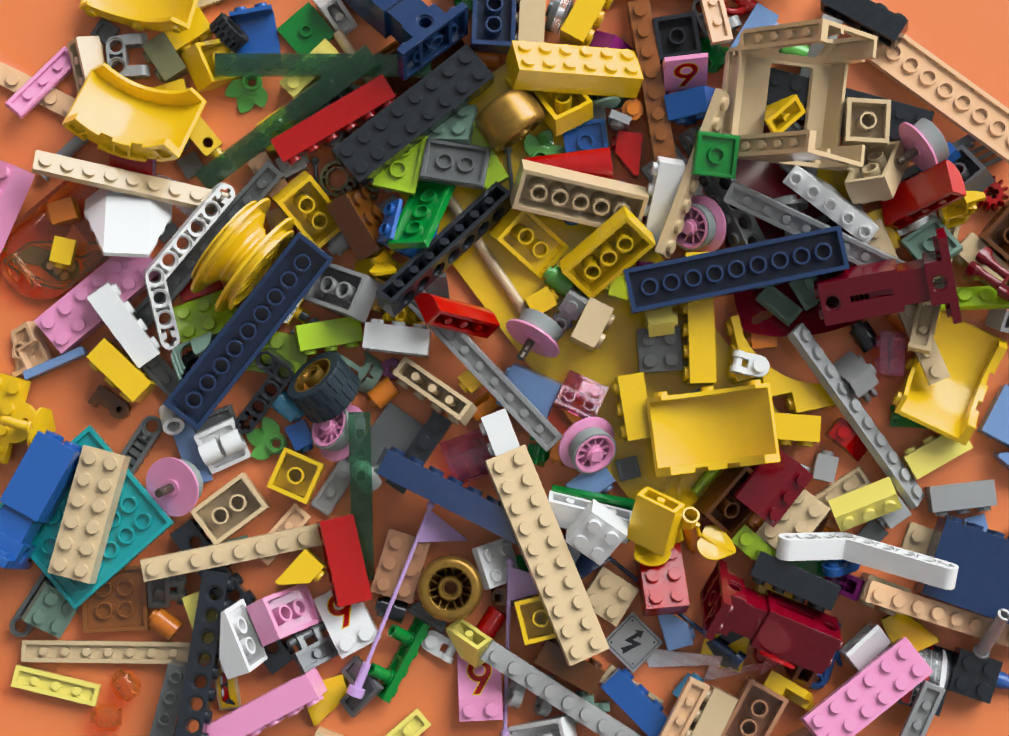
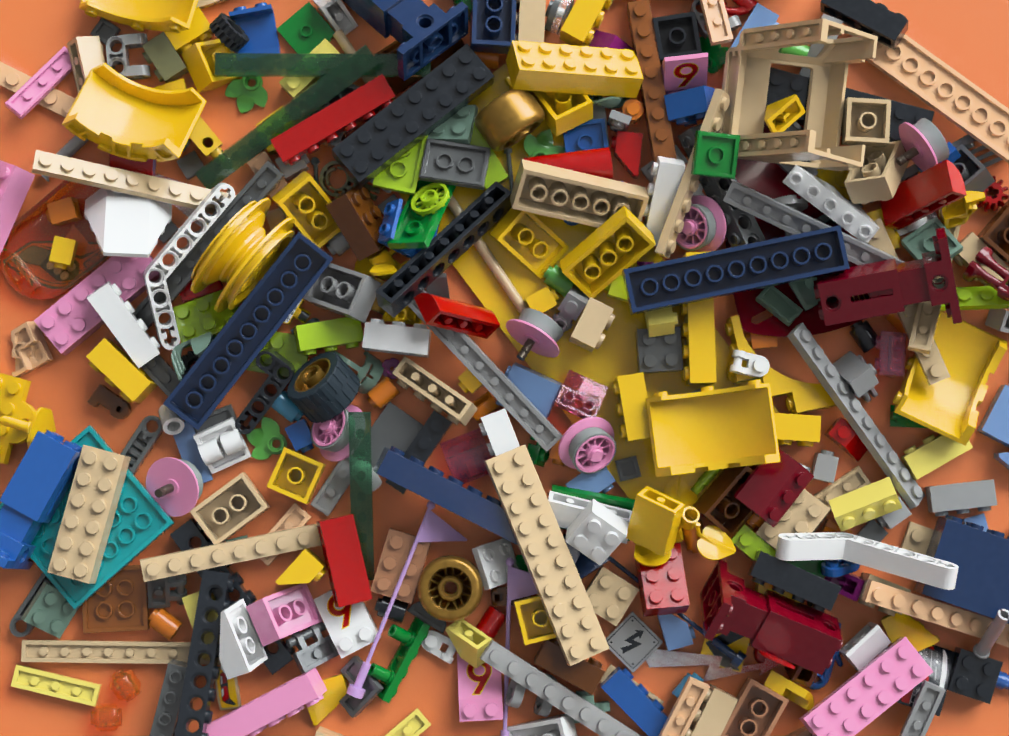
medium blue tile [23,346,89,381] -> none
none -> lime wheel [411,183,450,216]

